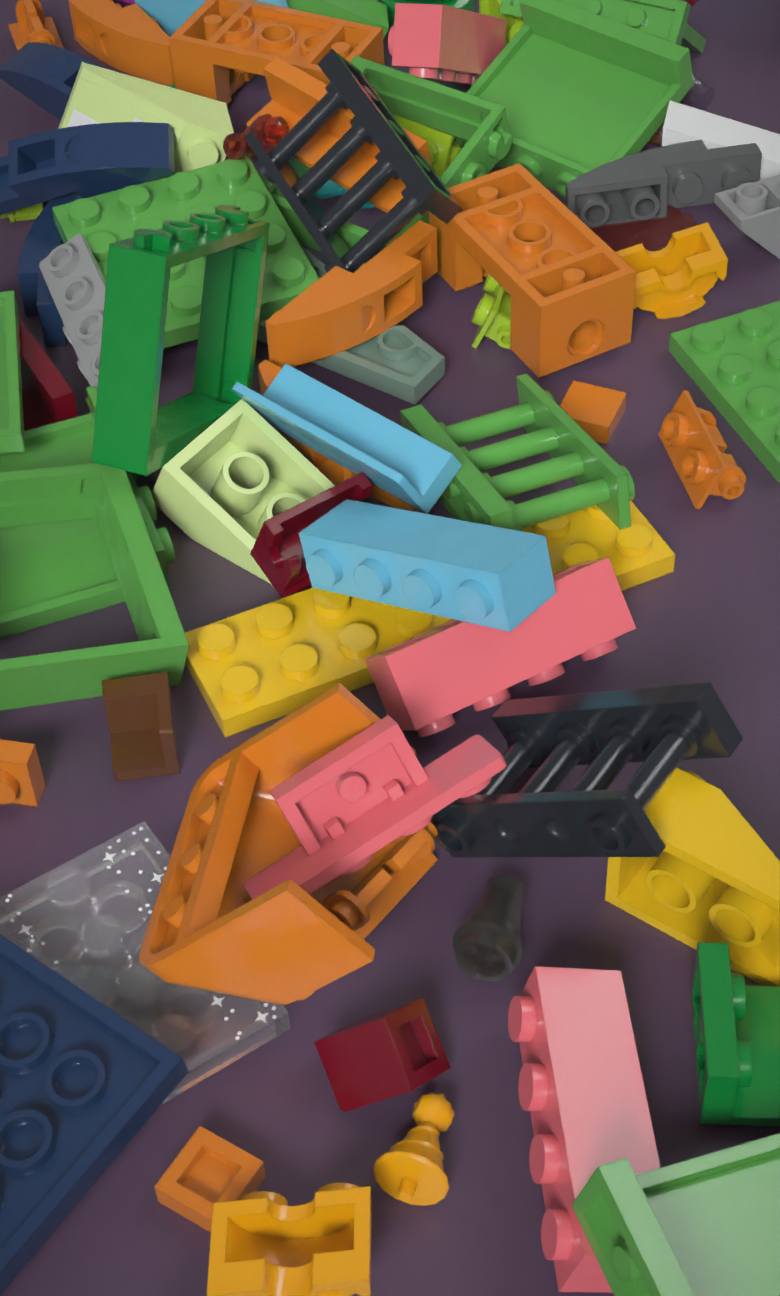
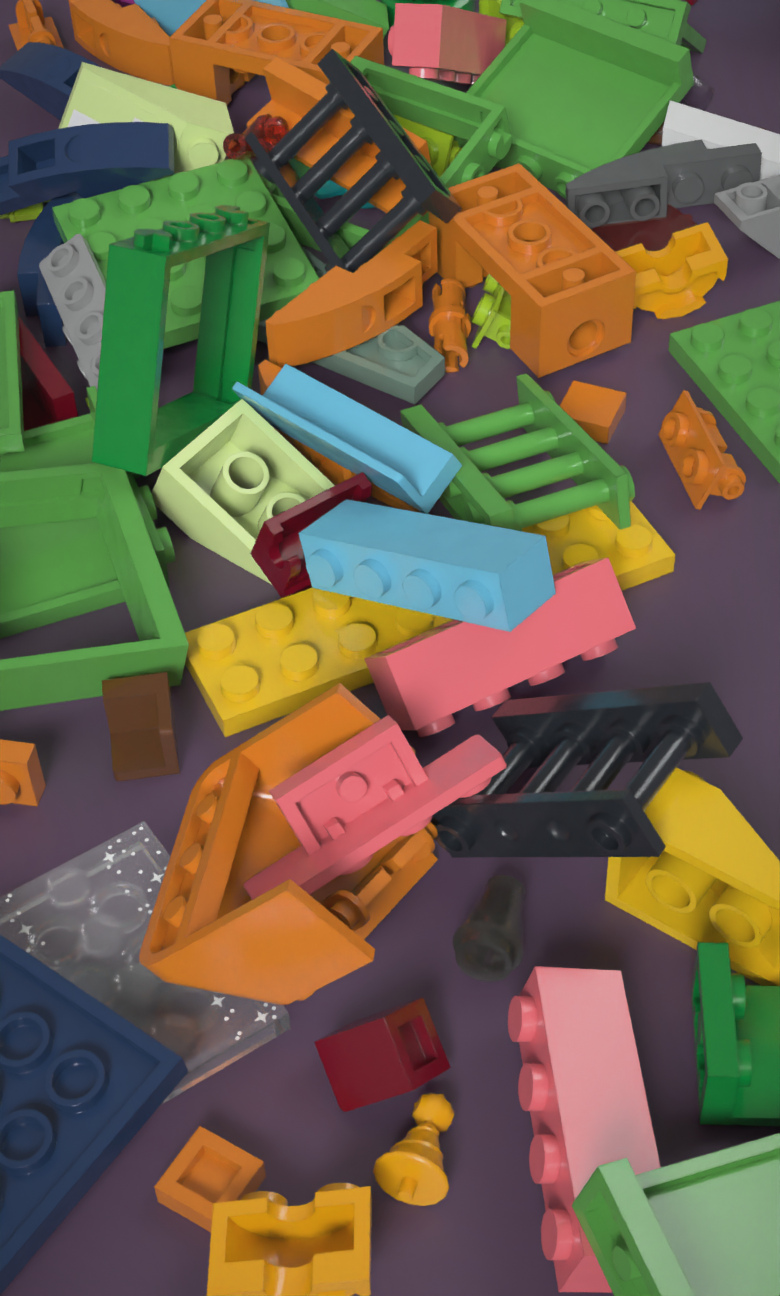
none -> orange pin [428,278,471,373]

